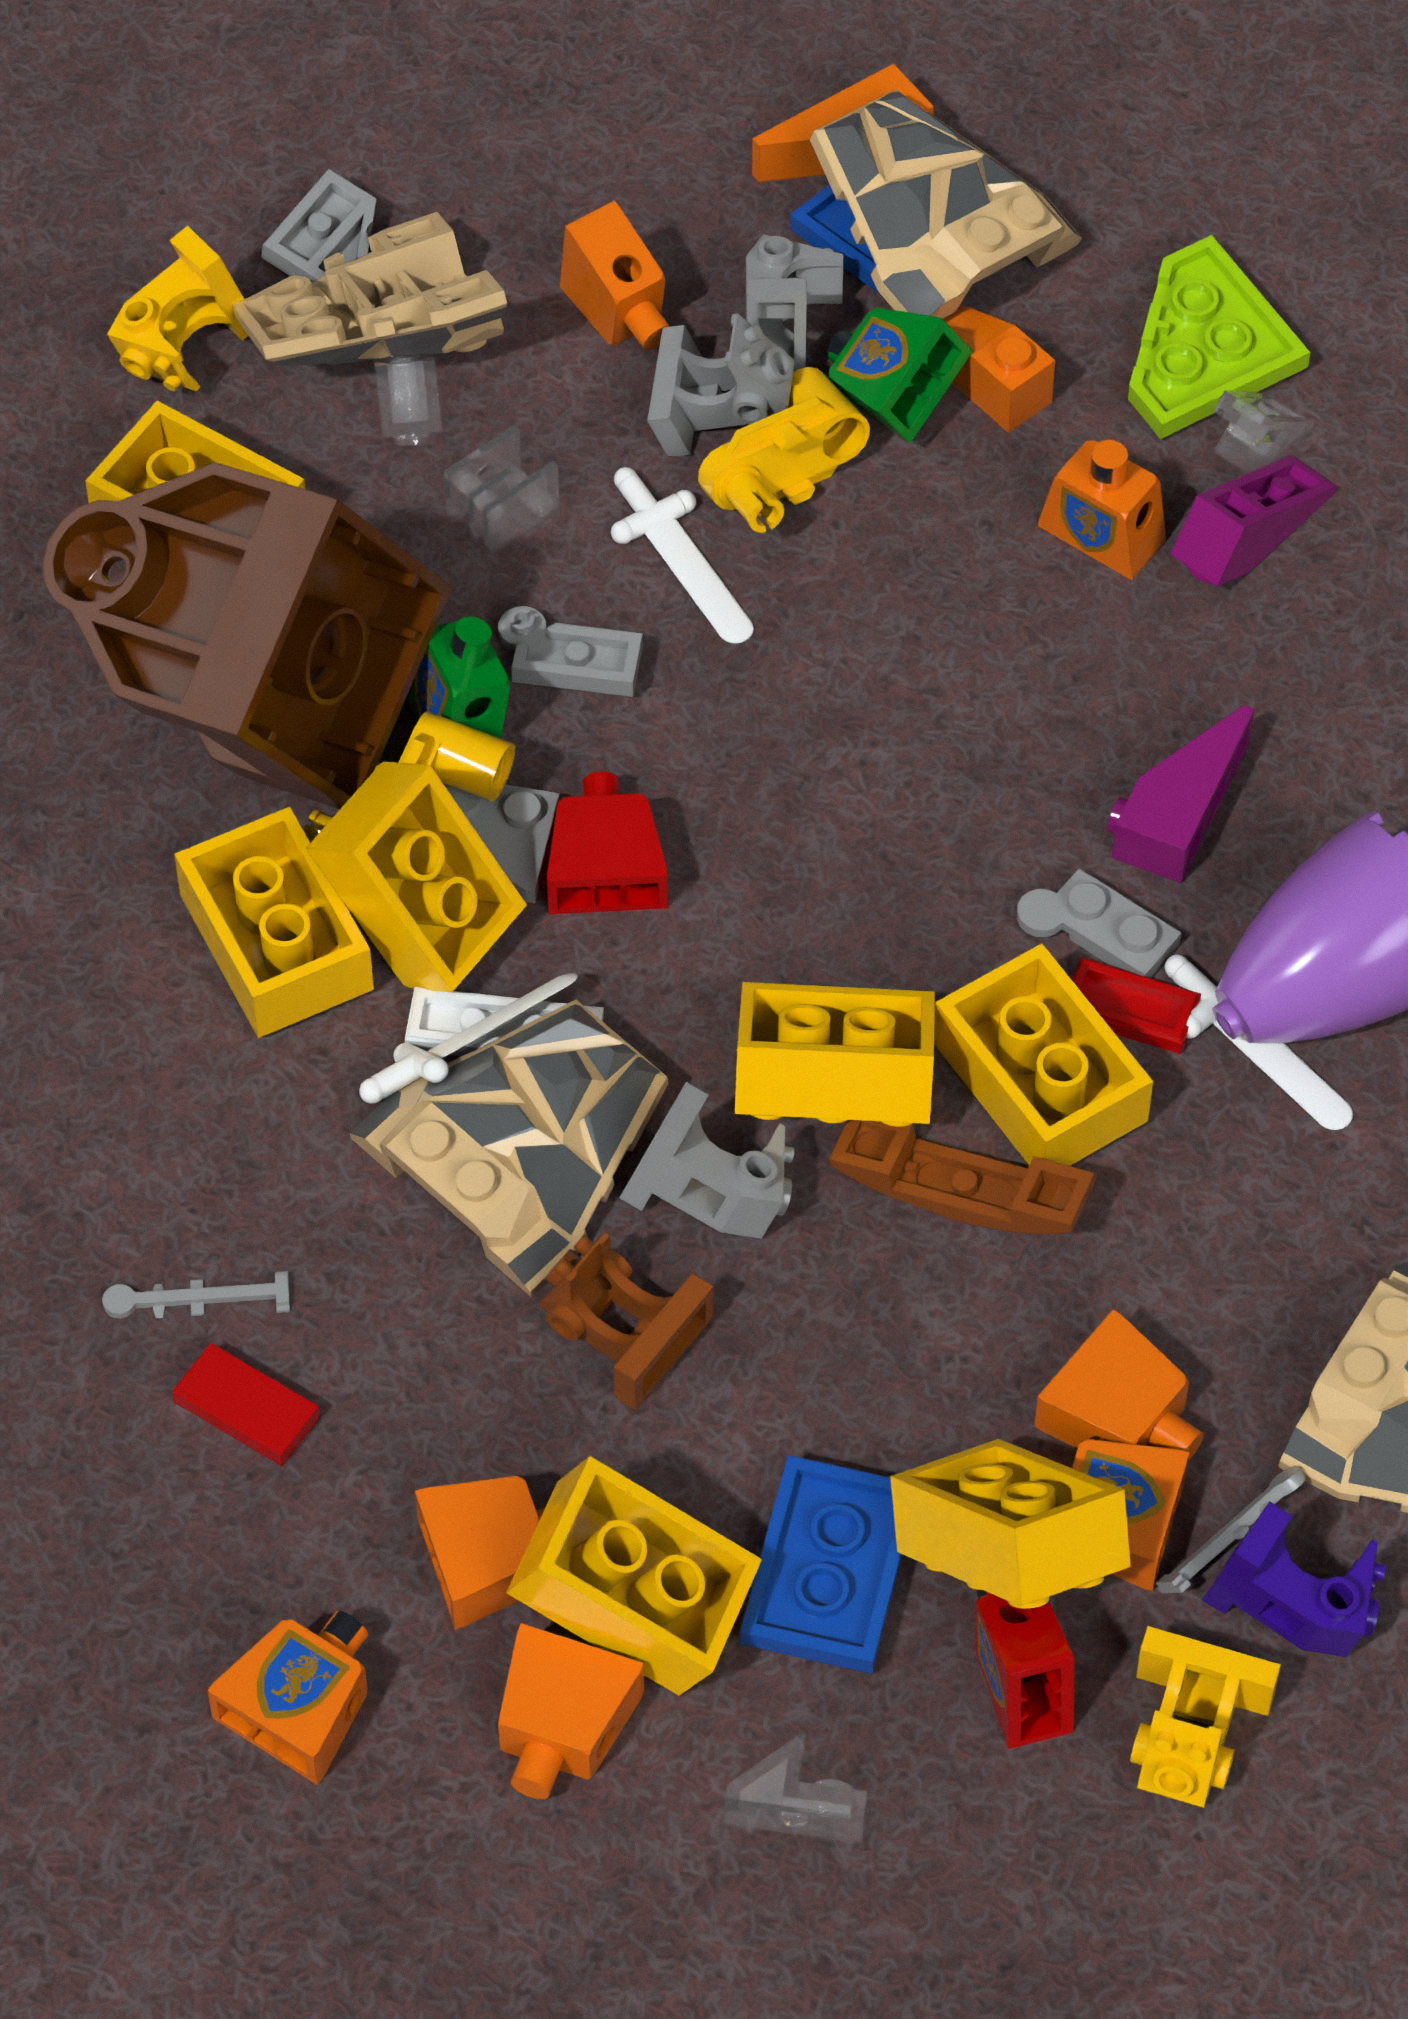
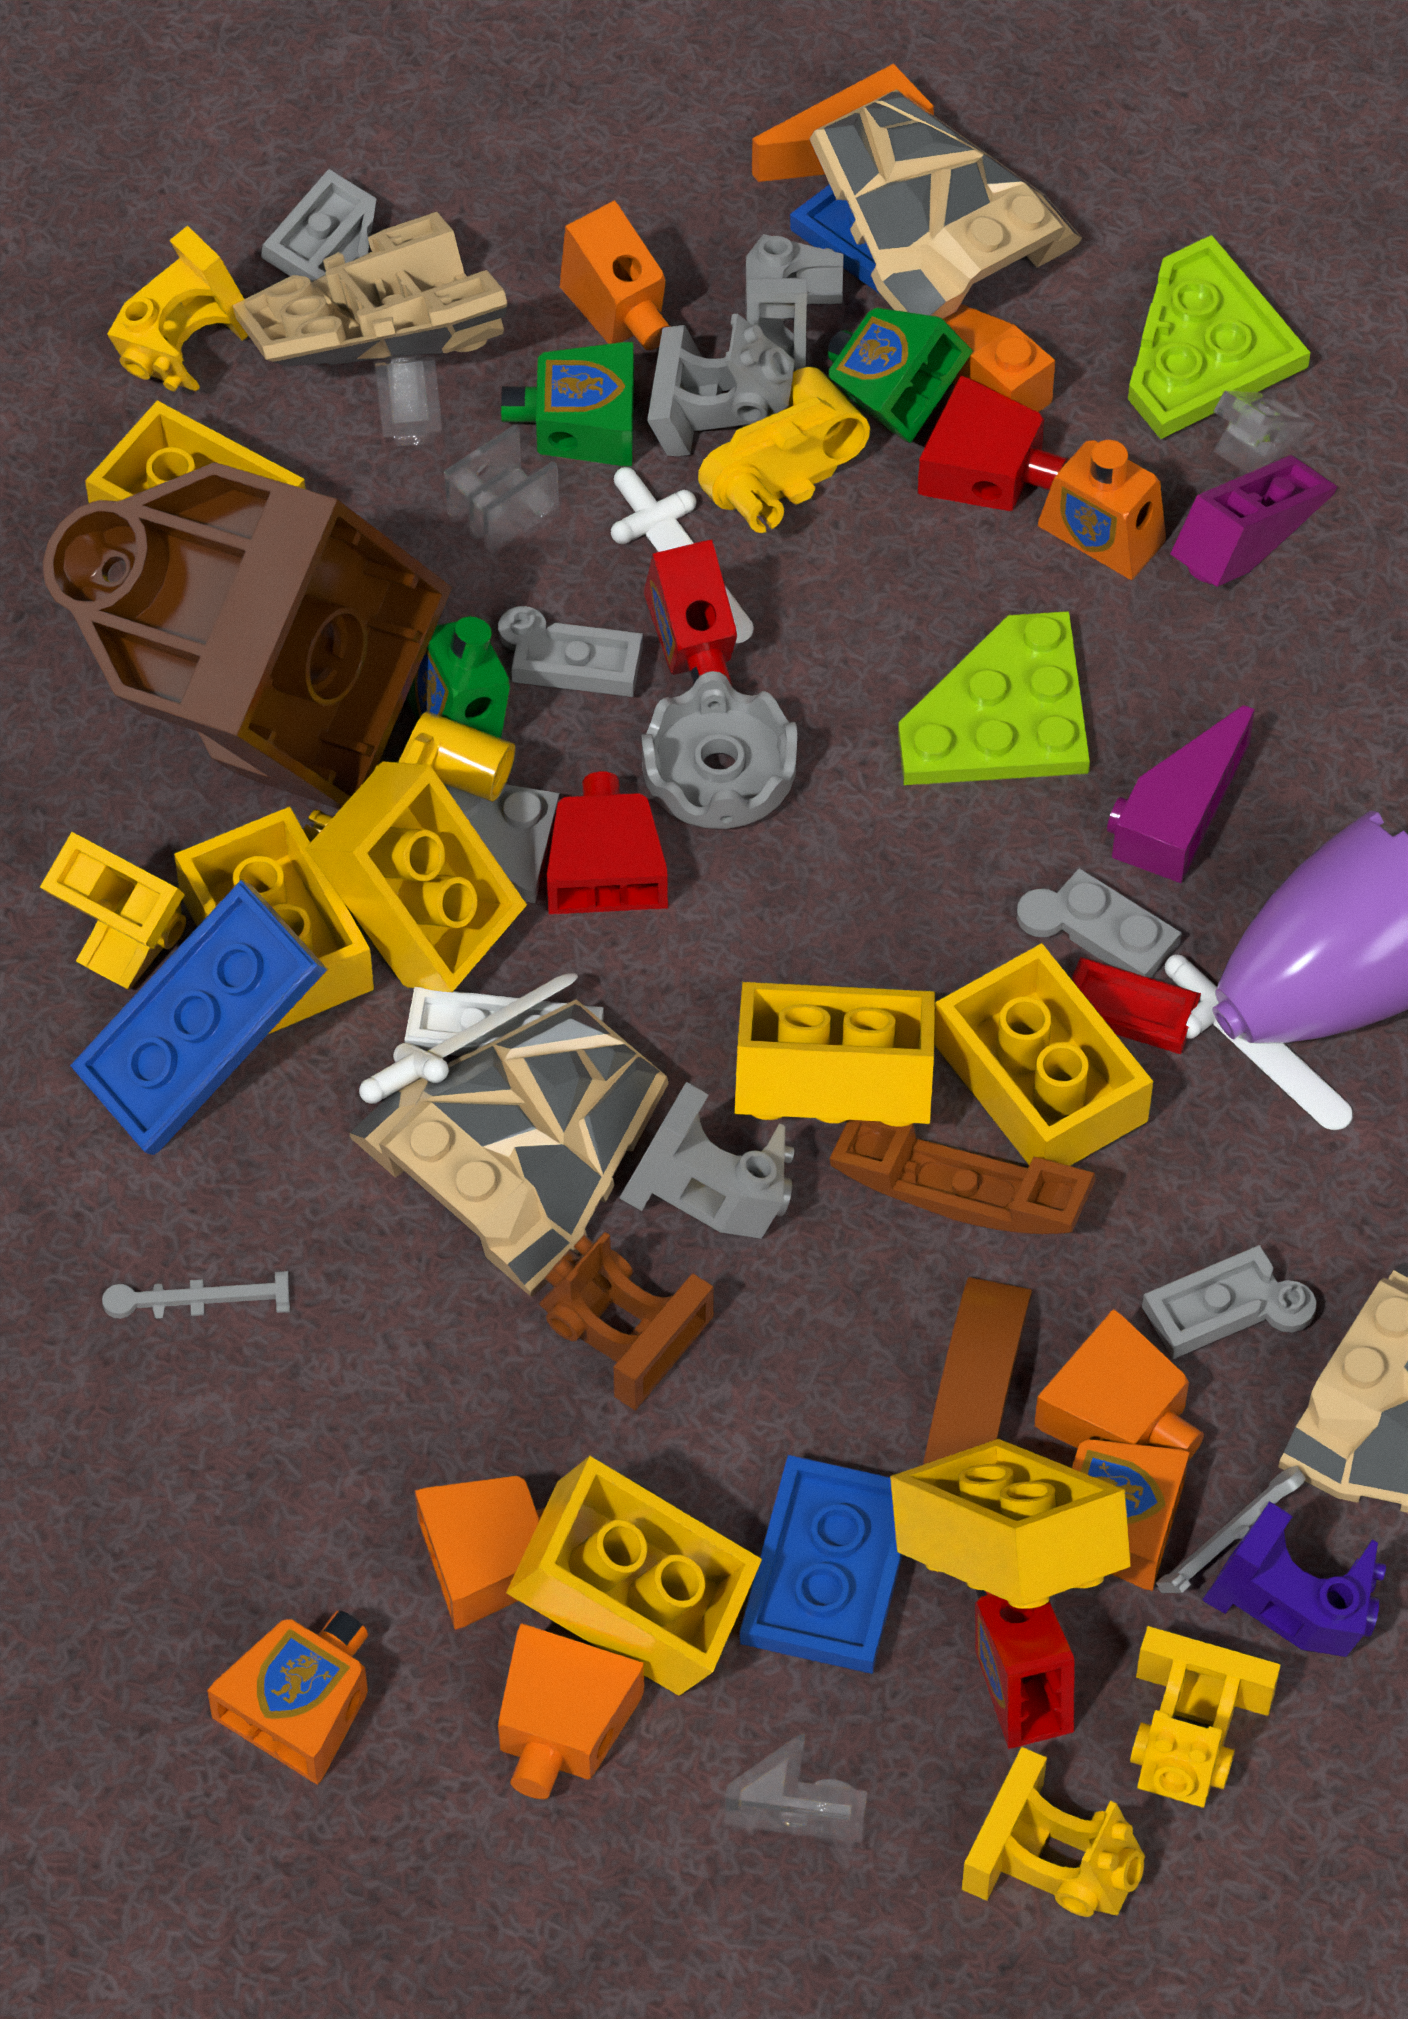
red tile [172,1343,321,1466] -> none
none -> yellow tile [40,832,186,991]
none -> blue tile [70,880,328,1155]
none -> green torso [501,342,634,466]
none -> light grey plate [642,671,797,829]
none -> red torso [644,539,737,686]
none -> lime plate [898,611,1090,785]
none -> red torso [917,376,1069,511]
none -> dark orange slope [923,1277,1032,1465]
none -> yellow tile [962,1747,1145,1917]
none -> light grey hinge [1142,1245,1316,1359]

